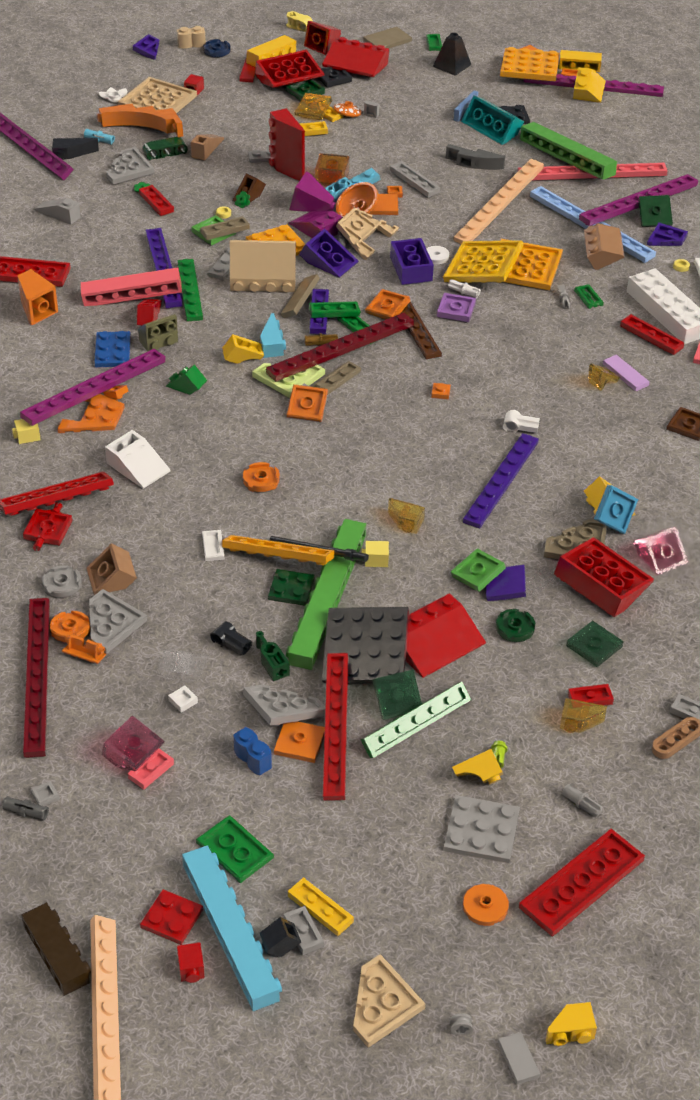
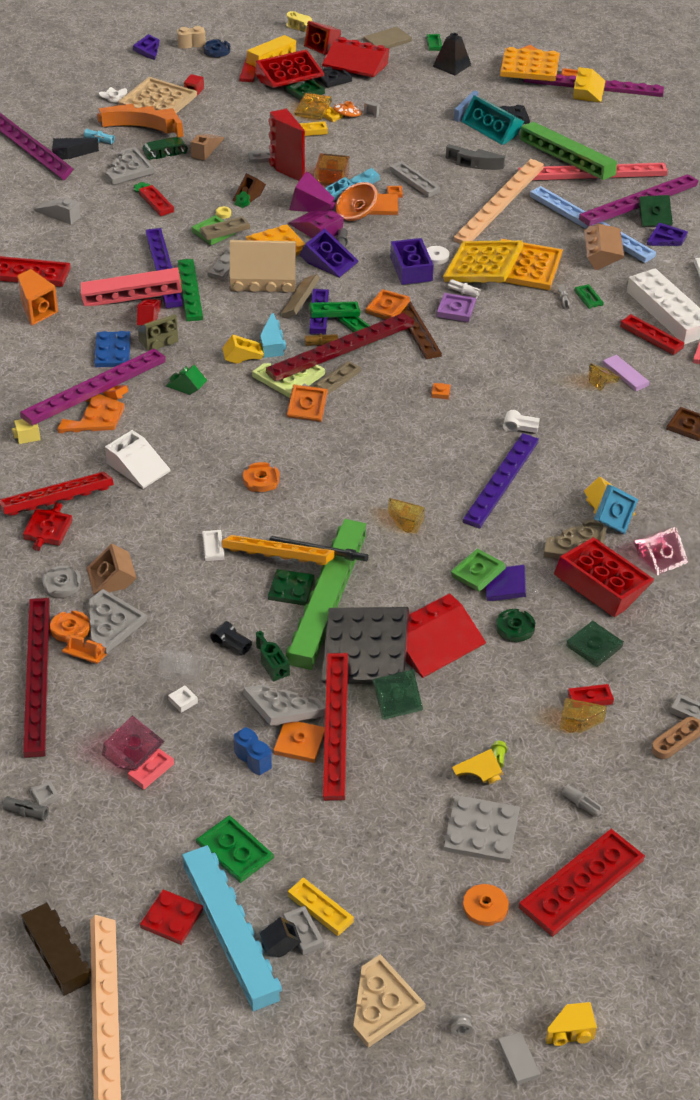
red brick [177,942,205,983] -> none
tan wing [336,207,399,260] -> none
plate [360,682,471,758] -> none
light yellow brick [361,541,389,567] -> none
yellow brick [559,50,602,72] -> none
light yellow tile [673,259,690,272] -> none

